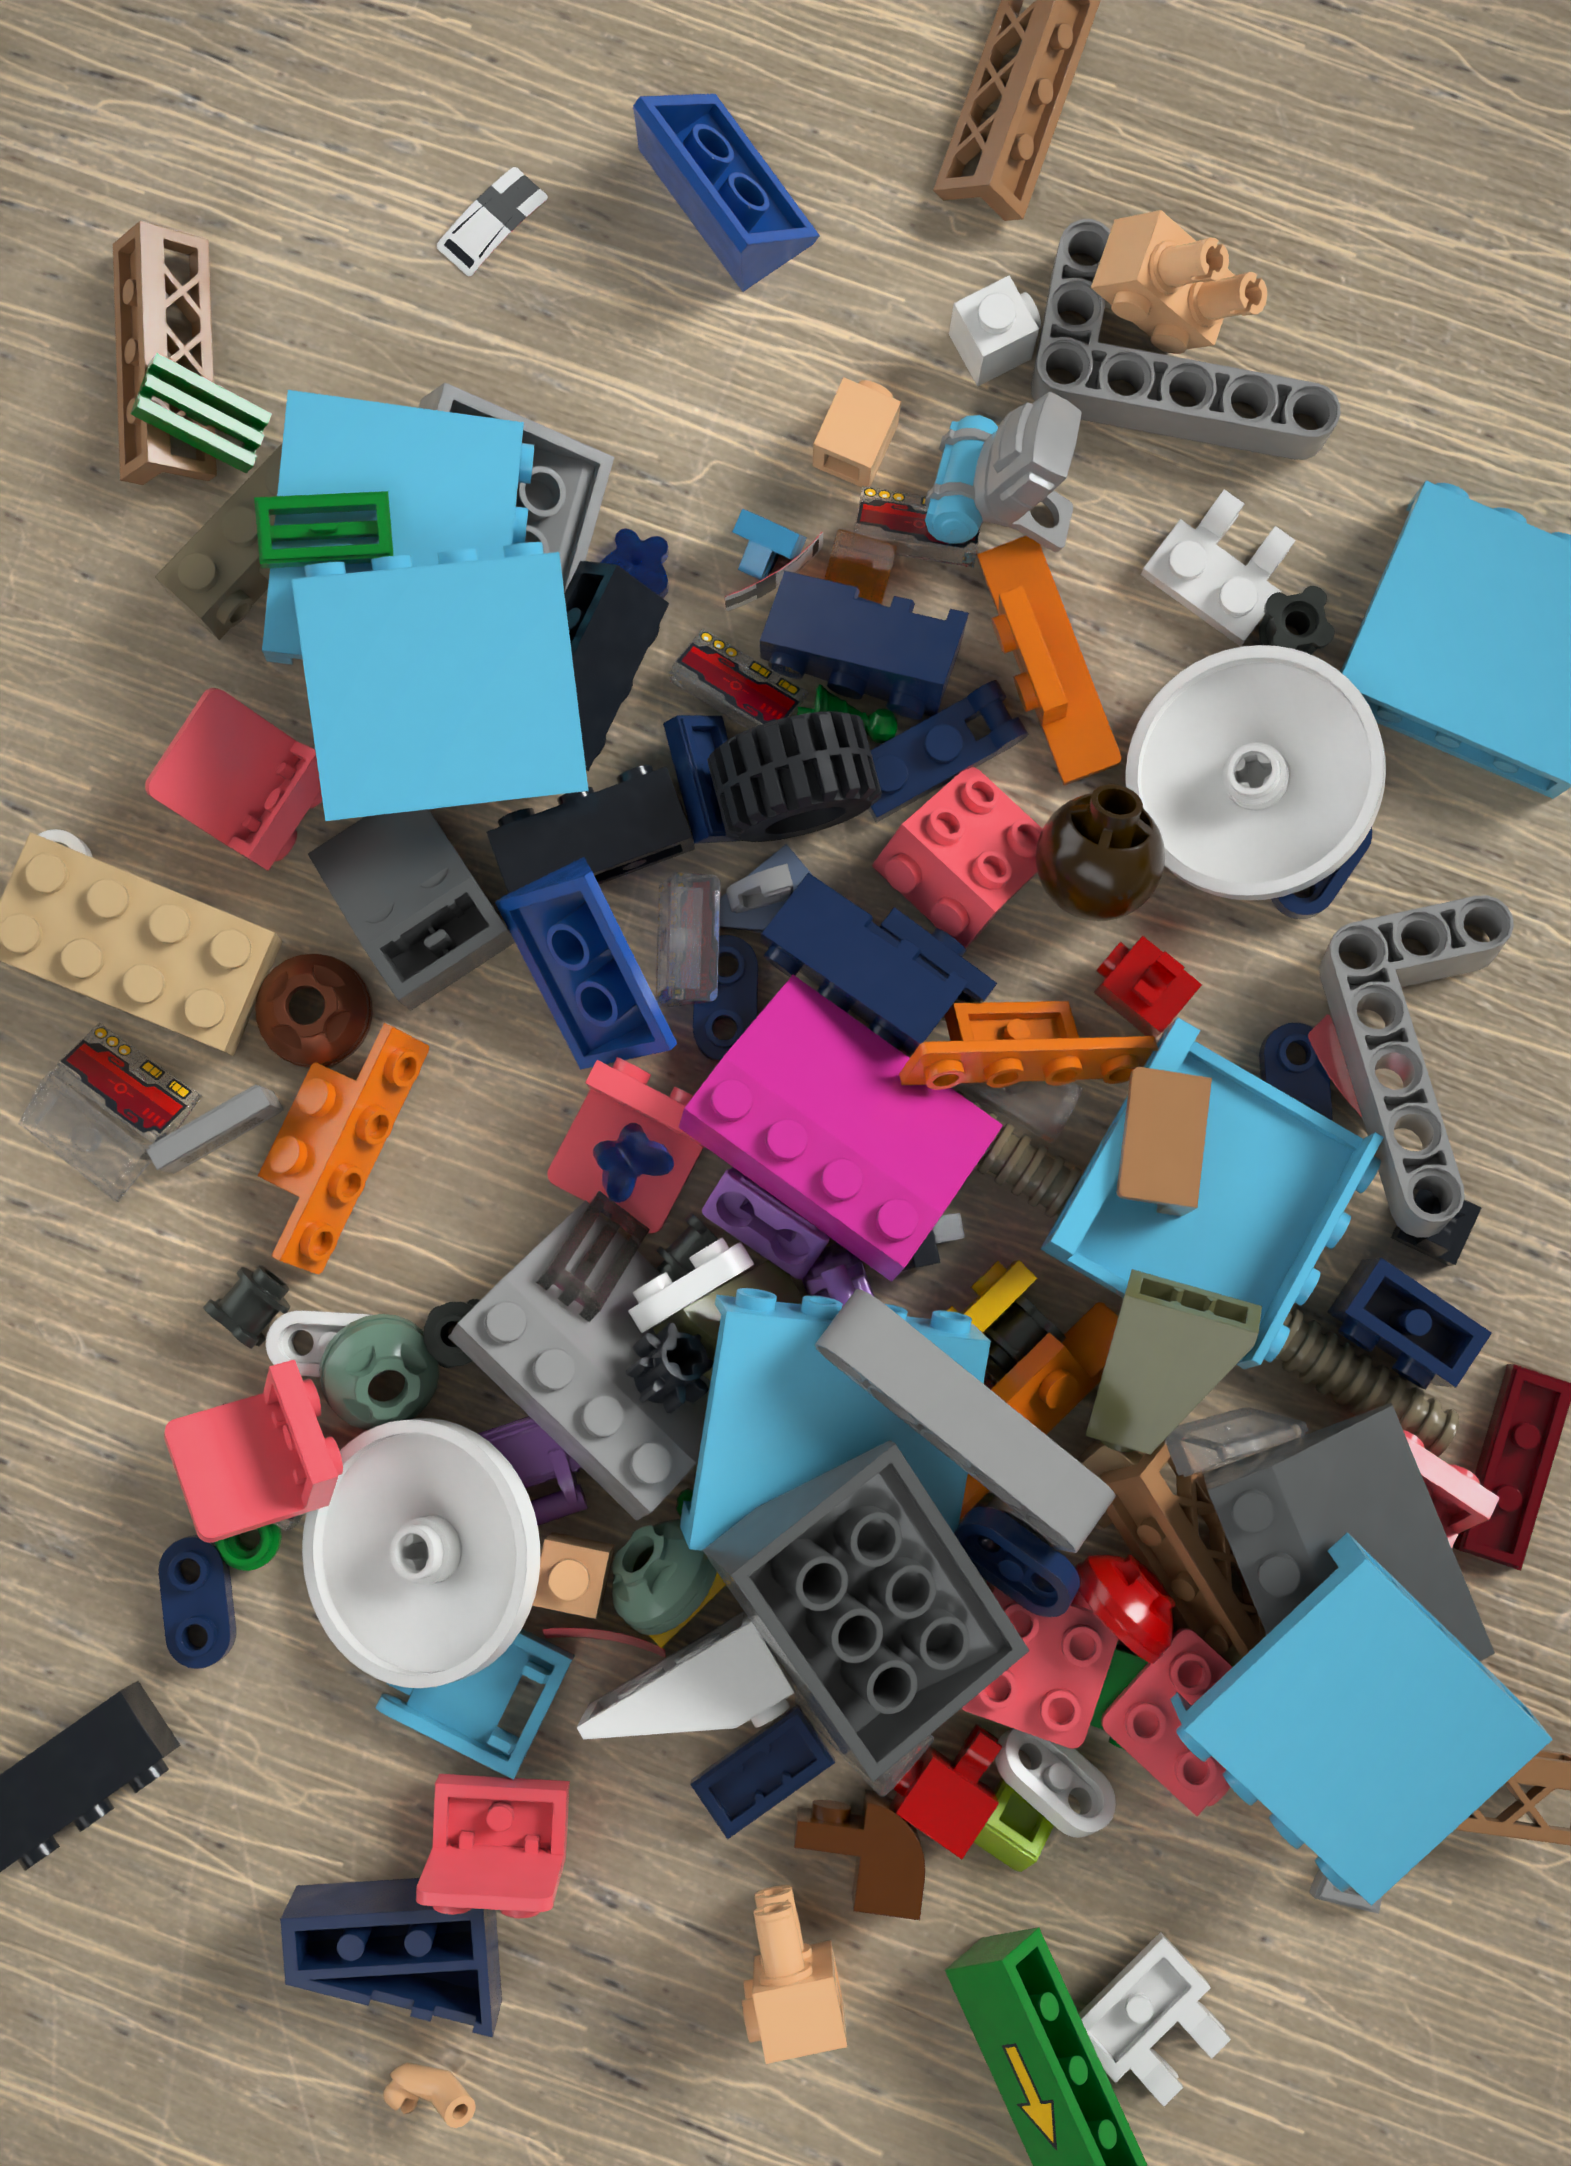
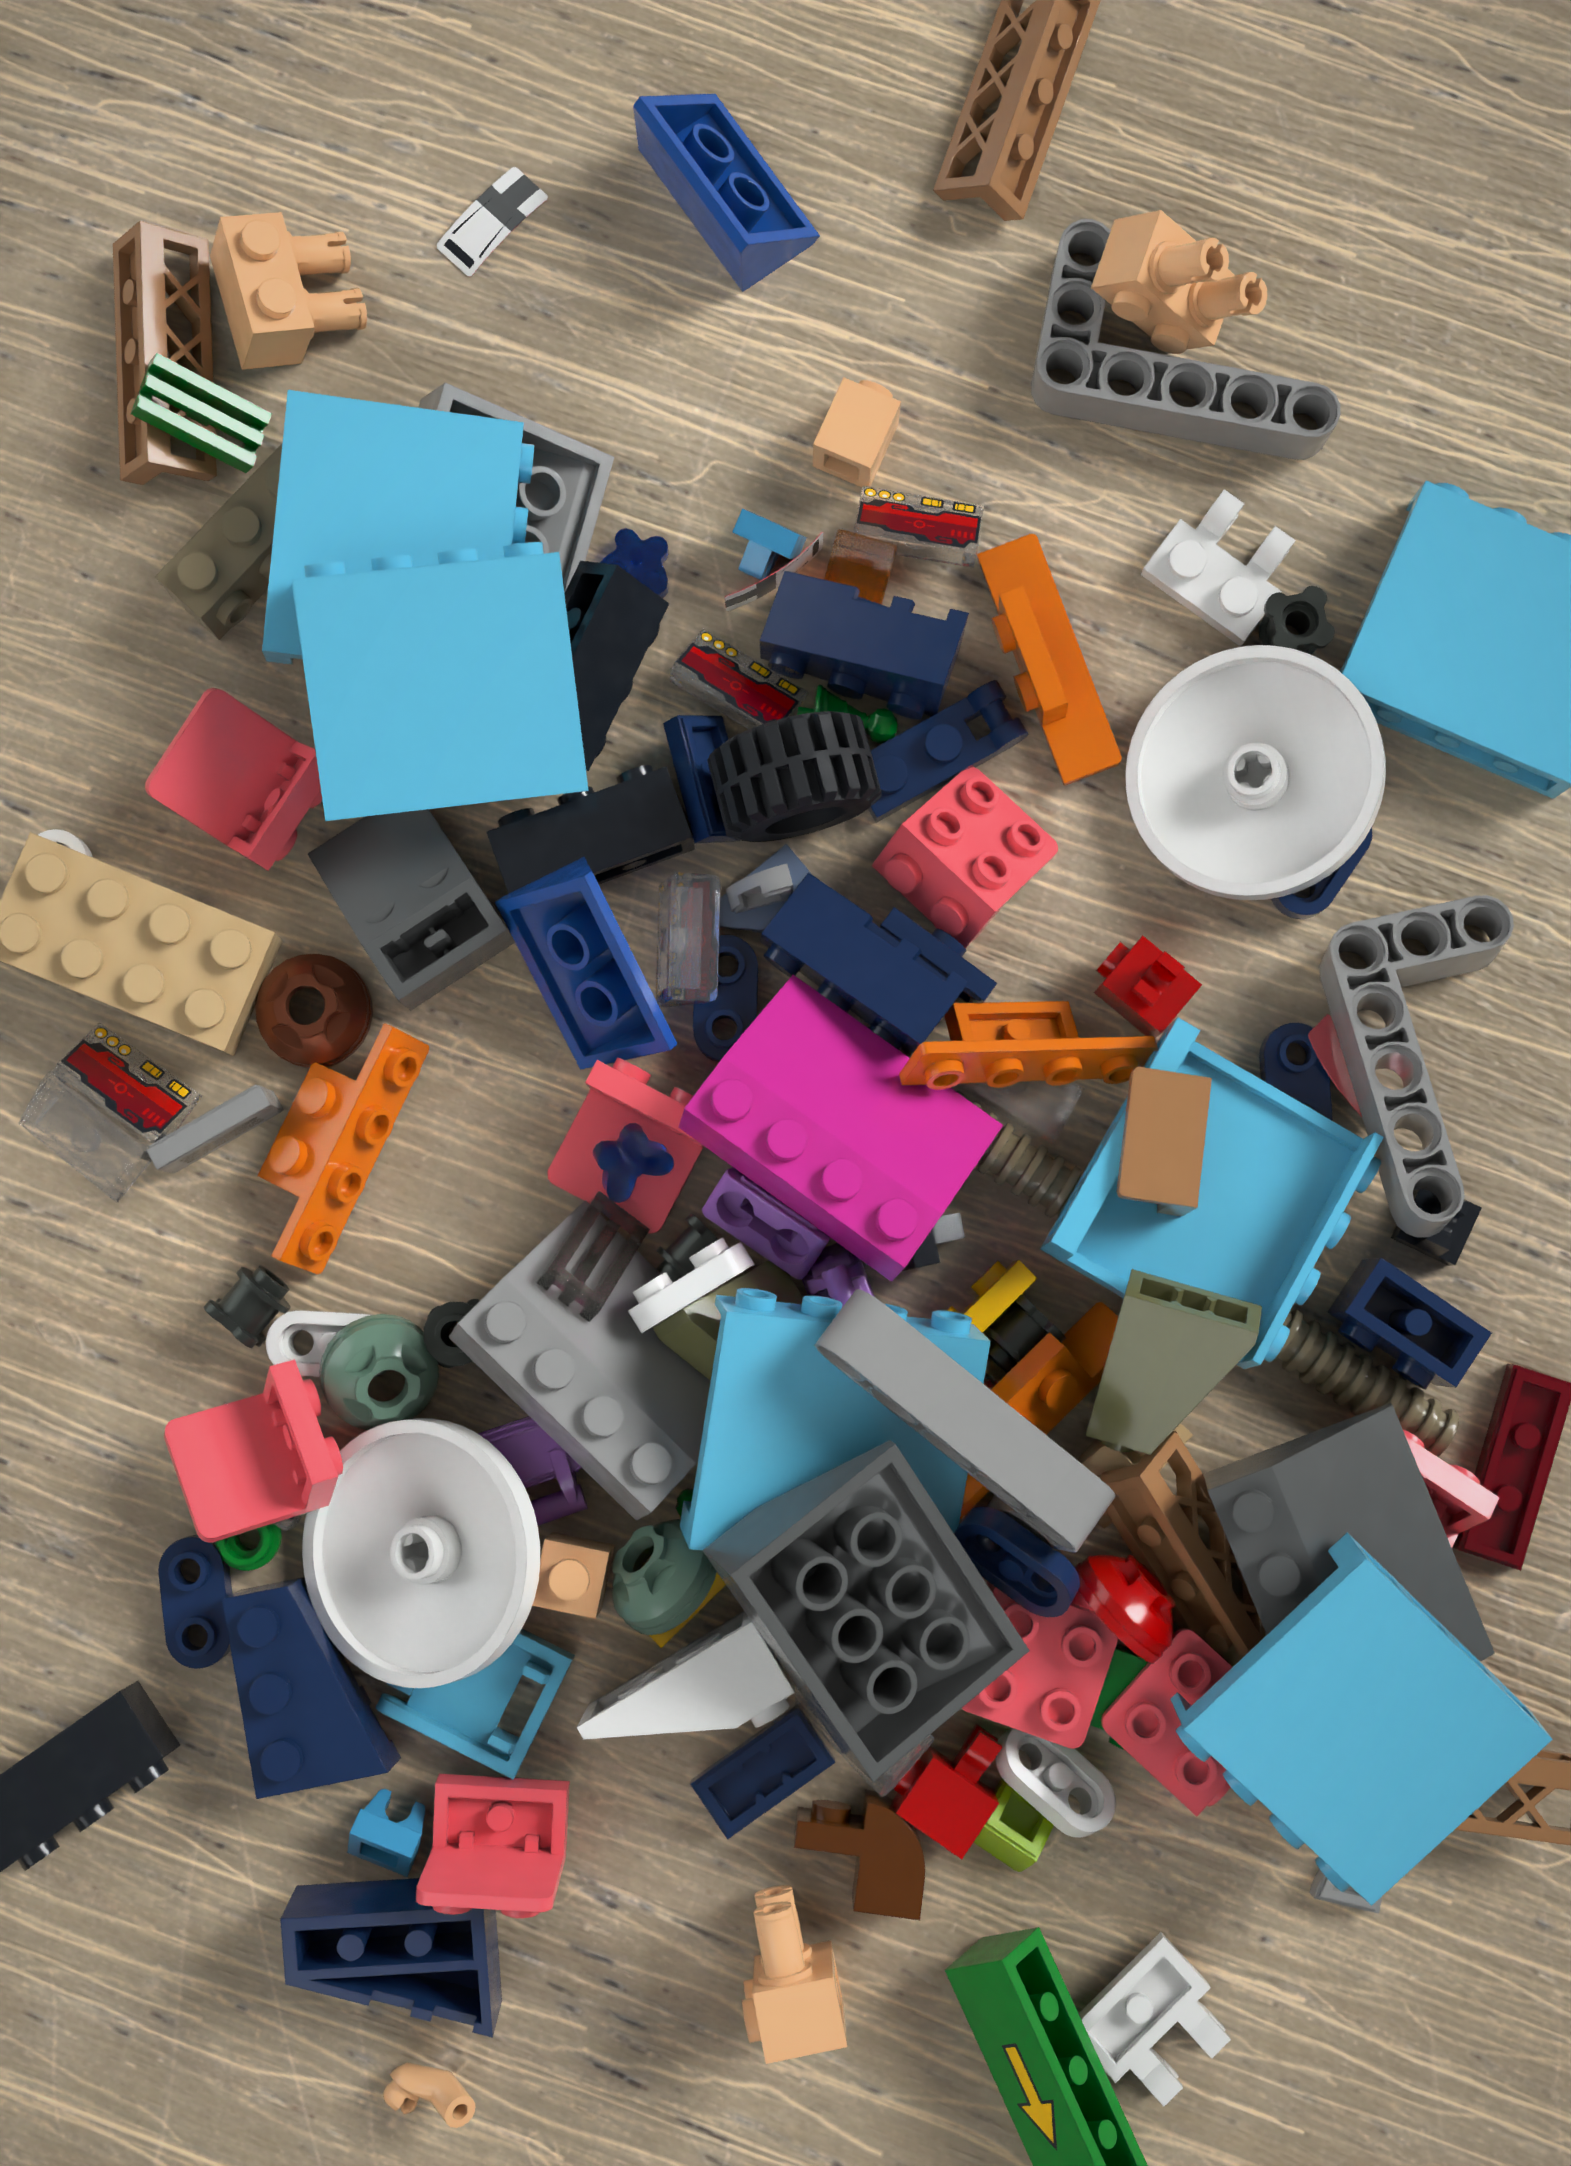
green tile [254,491,394,569] -> none
coral sticker [542,1628,666,1658] -> none
black gear [626,1323,714,1413] -> none
light grey piece [924,391,1082,552] -> none
white brick [949,275,1041,387] -> none
dark brown brick [1036,784,1165,921] -> none
clear slope [1165,1408,1309,1478] -> none
none -> light nougat brick [210,212,367,370]
none -> dark blue wedge [222,1577,401,1799]
none -> dark azure tile [347,1789,425,1877]

